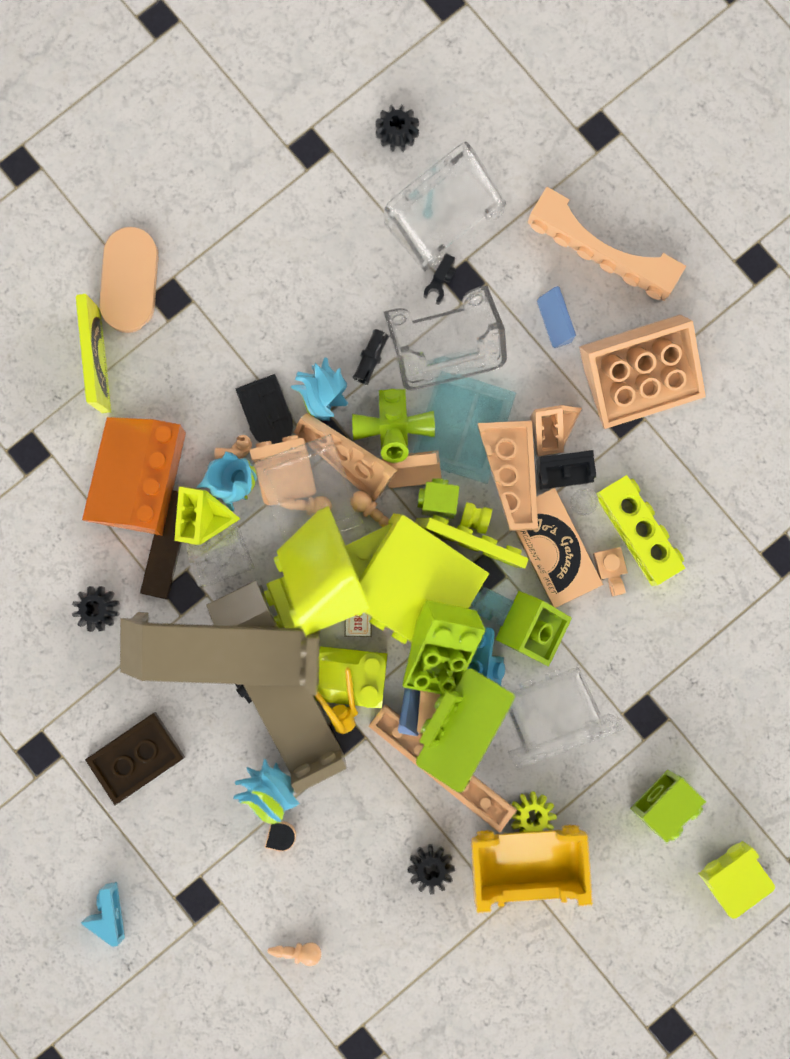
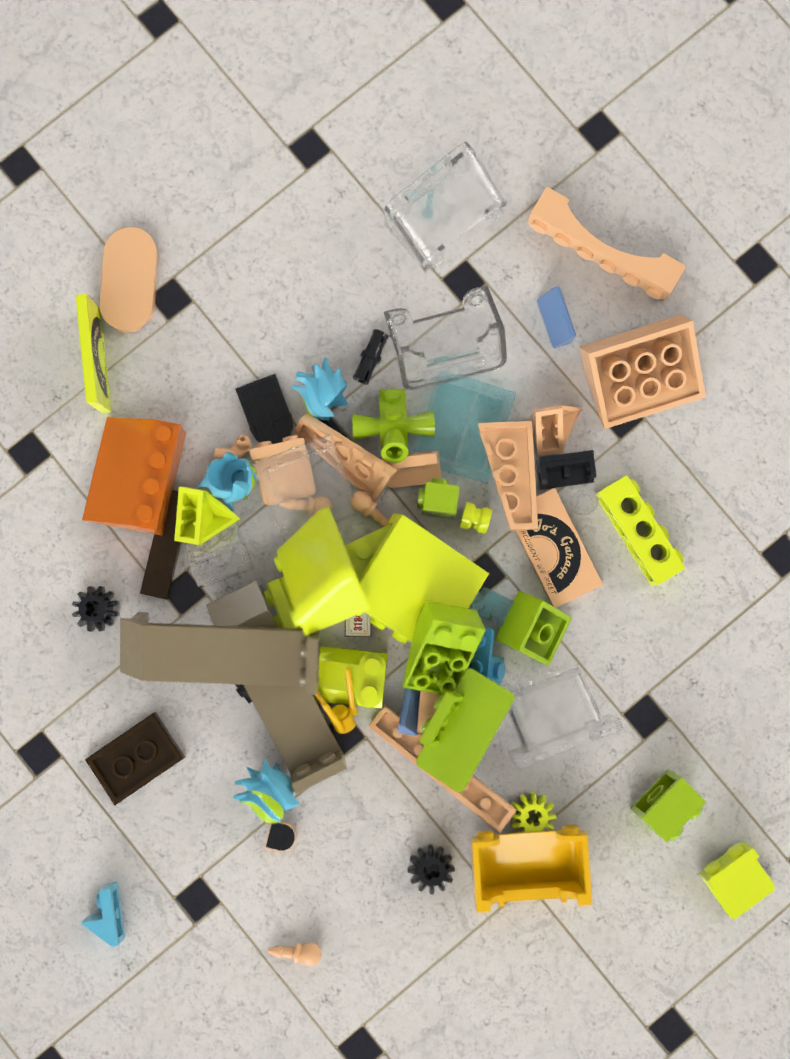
black gear [375,104,419,152] -> none
neon yellow wing [415,515,529,569] -> none
black plate [424,253,457,305] -> none
light nougat plate [593,547,628,597] -> none

